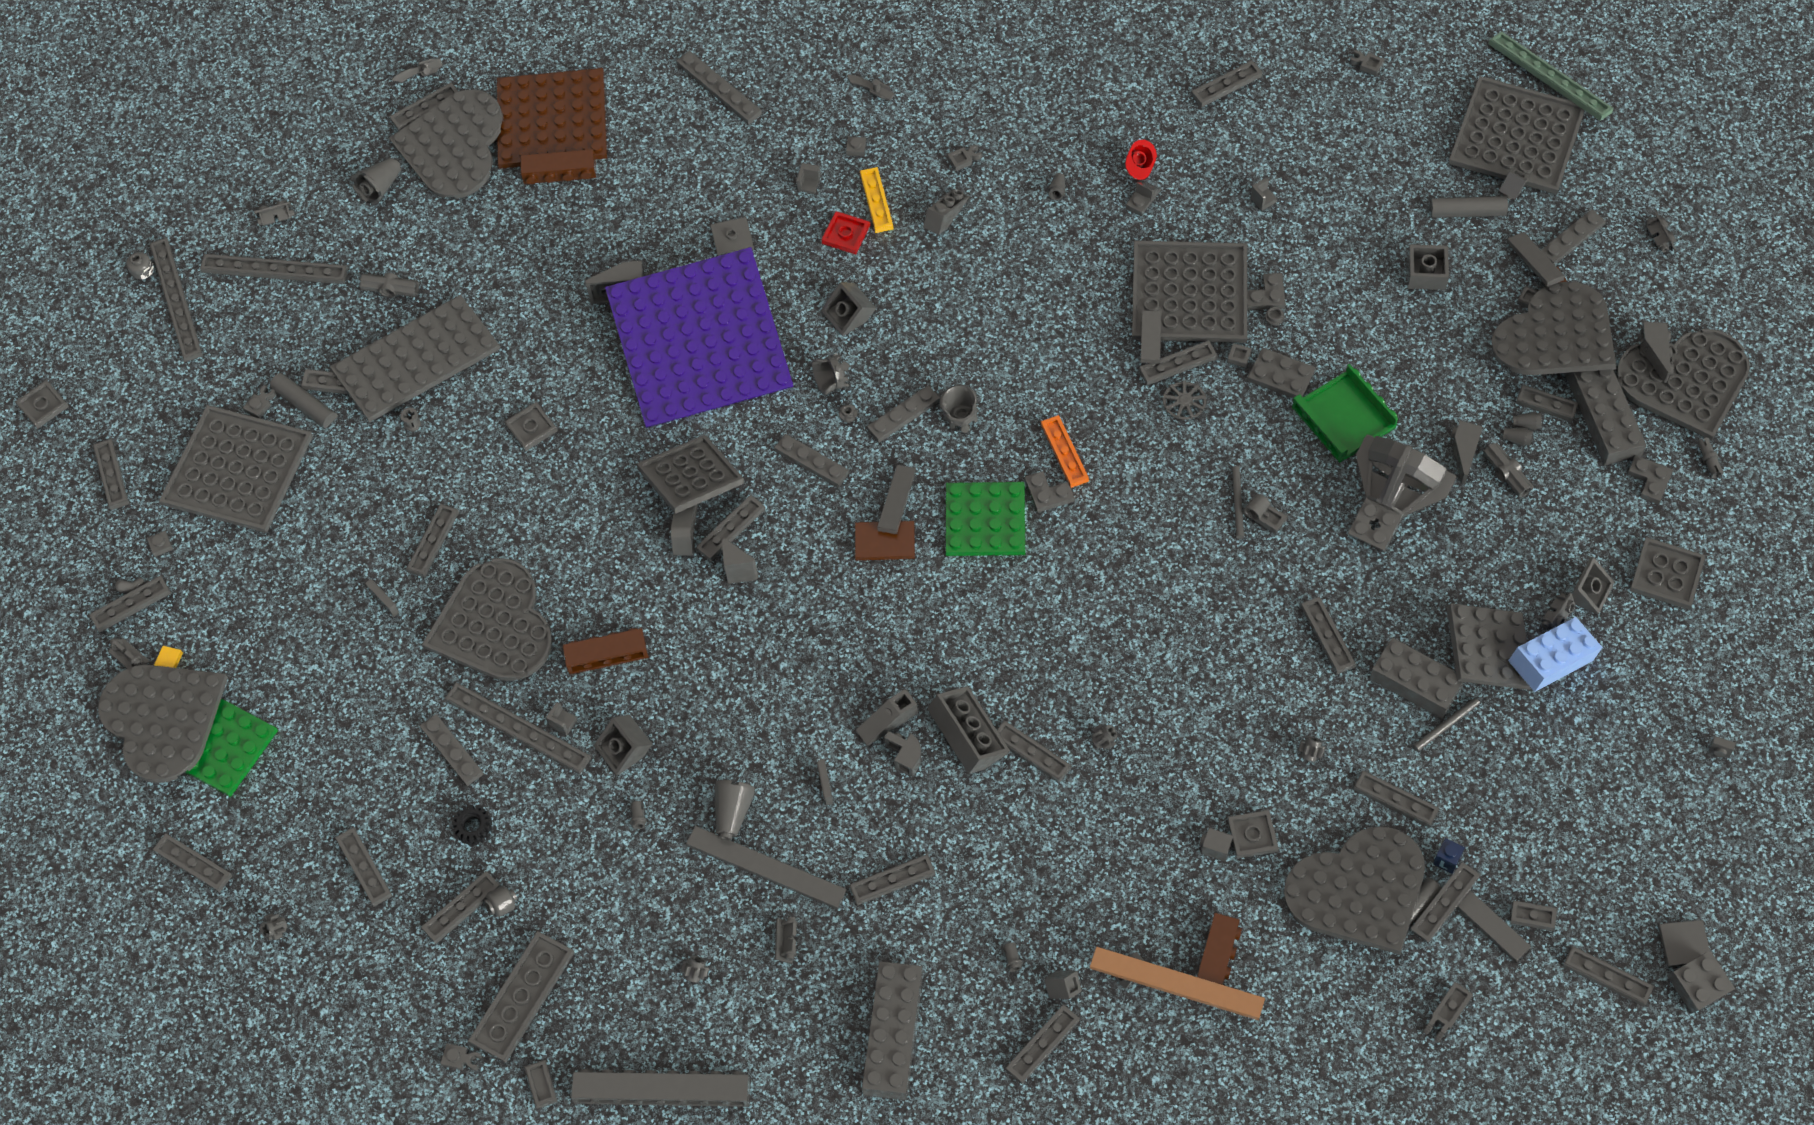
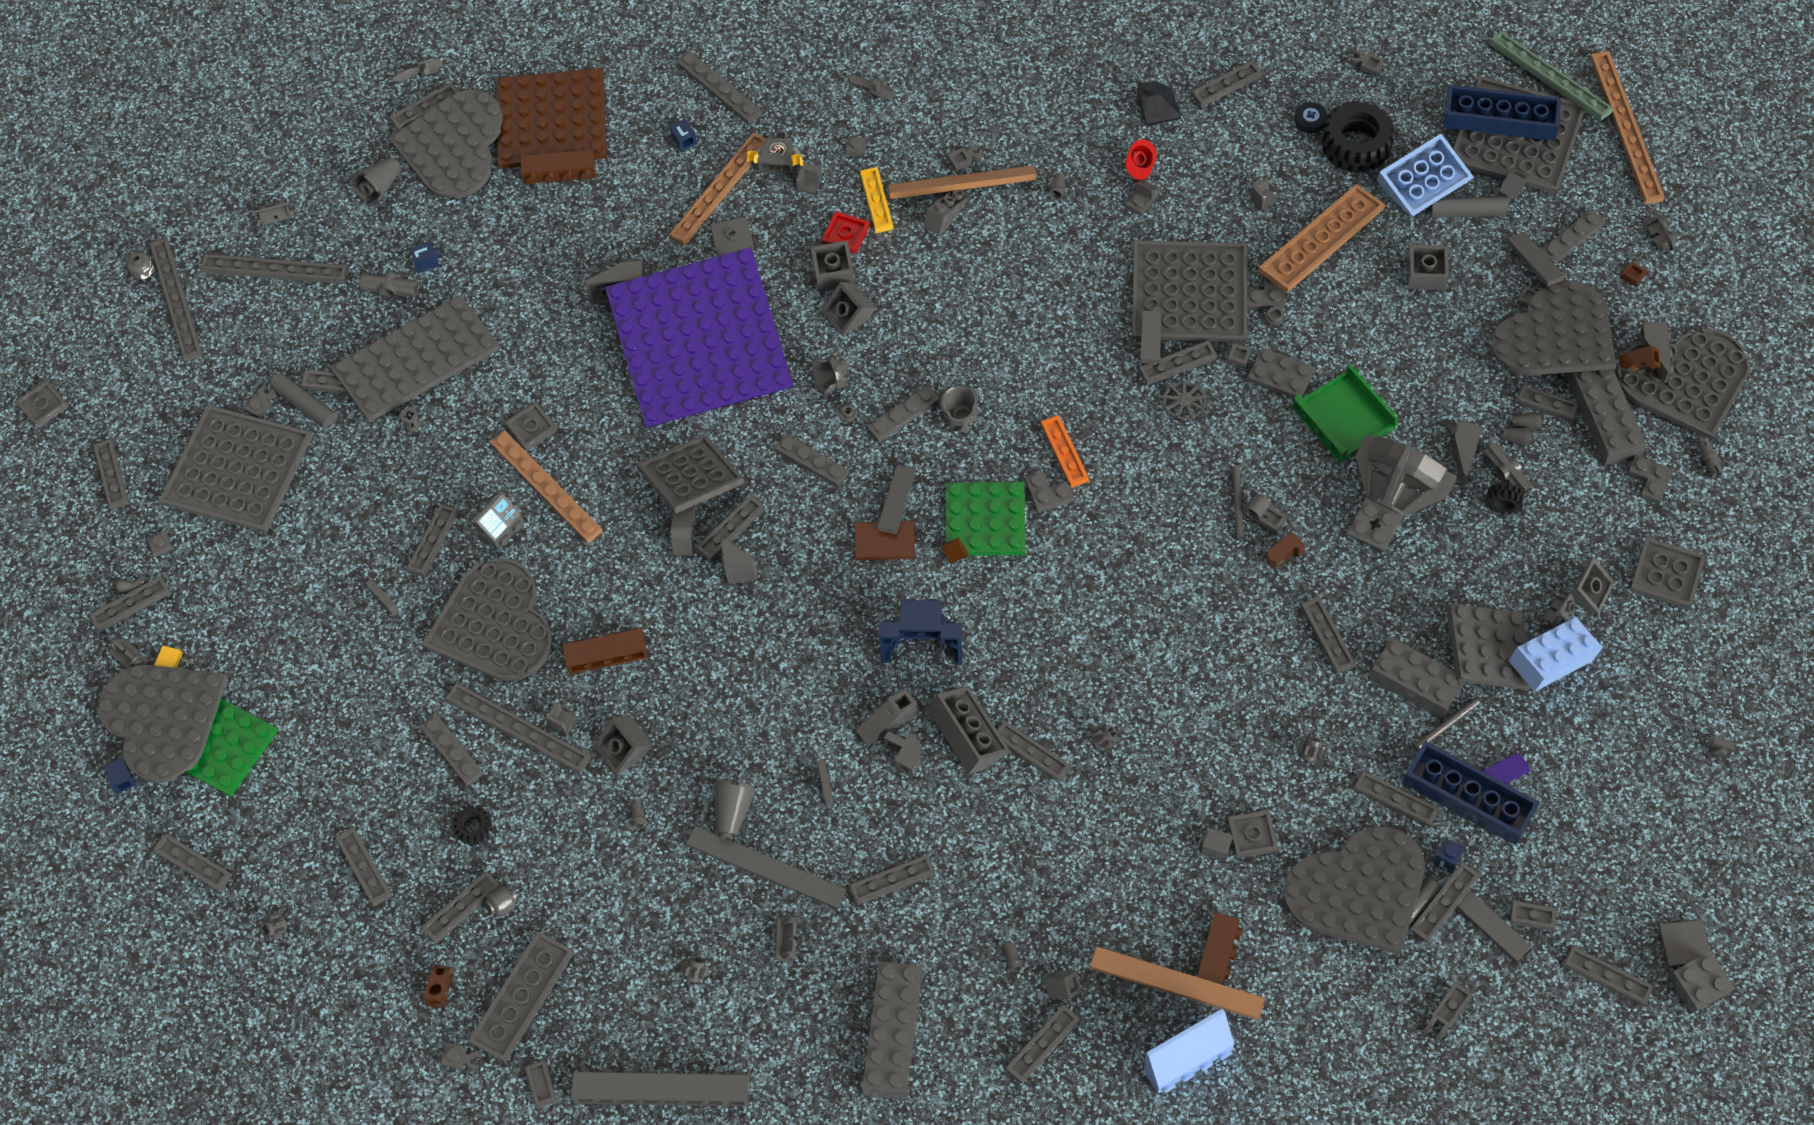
none -> dark blue brick [103,757,137,794]
none -> dark blue brick [409,241,440,273]
none -> reddish brown leg [423,965,453,1009]
none -> dark grey slope [473,492,524,550]
none -> medium nougat plate [490,430,603,544]
none -> dark blue brick [669,118,697,152]
none -> medium nougat tile [669,132,766,246]
none -> dark grey torso [746,132,803,175]
none -> dark grey brick [811,241,855,290]
none -> dark blue piece [879,598,963,665]
none -> medium nougat tile [888,165,1037,199]
none -> reddish brown tile [941,537,969,564]
none -> black slope [1137,81,1181,126]
none -> light blue slope [1144,1009,1234,1094]
none -> medium nougat plate [1258,184,1385,293]
none -> reddish brown leg [1267,532,1305,569]
none -> black bush [1294,102,1327,133]
none -> black tyre [1321,101,1395,173]
none -> light blue slope [1377,134,1474,217]
none -> dark blue brick [1403,741,1540,845]
none -> dark blue brick [1443,84,1561,141]
none -> dark purple tile [1483,753,1531,784]
none -> black tyre [1486,482,1524,514]
none -> medium nougat plate [1590,51,1665,204]
none -> reddish brown leg [1619,346,1661,372]
none -> reddish brown tile [1620,261,1648,287]

